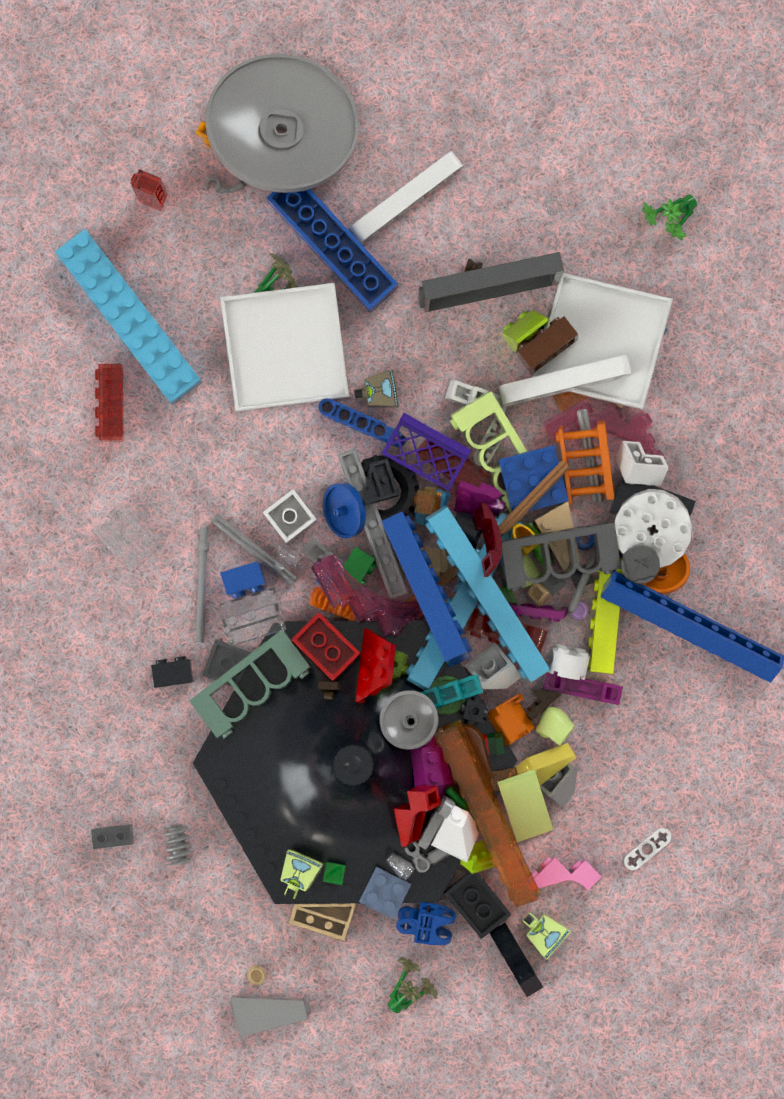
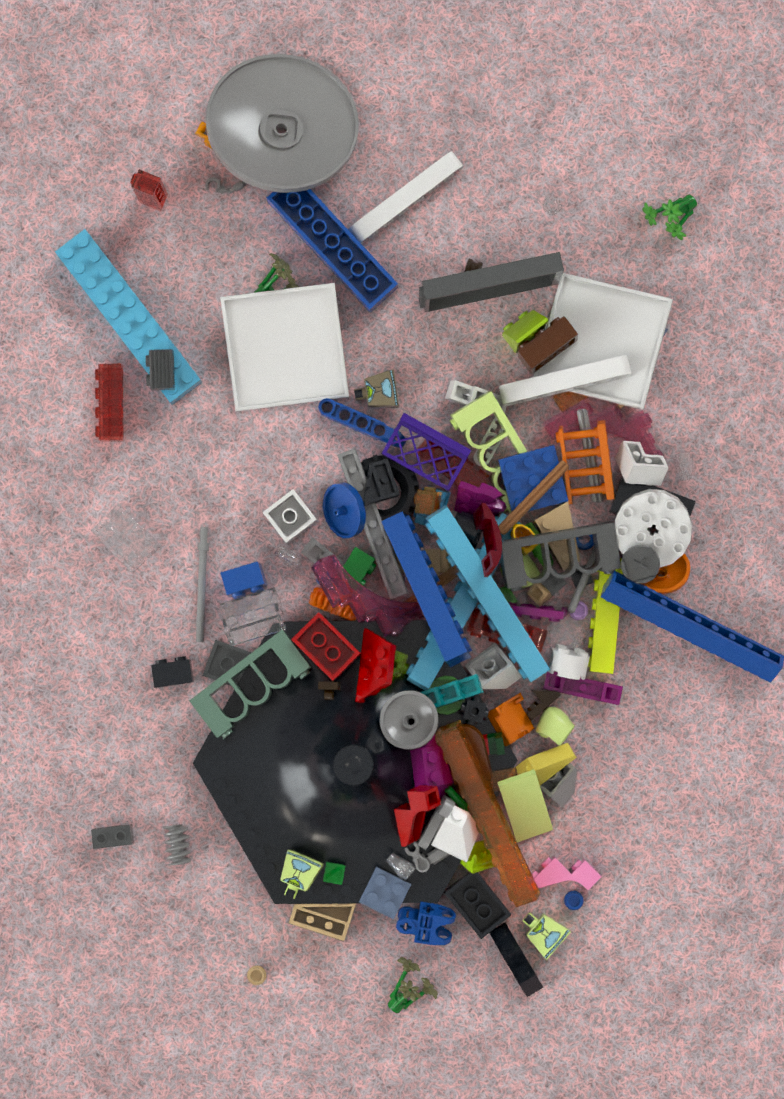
light grey axle [211,514,297,585] -> none
light grey slope [231,996,311,1037] -> none
white beam [623,828,671,870] -> none
none -> dark grey brick [146,349,175,391]
none -> blue plate [564,891,584,910]

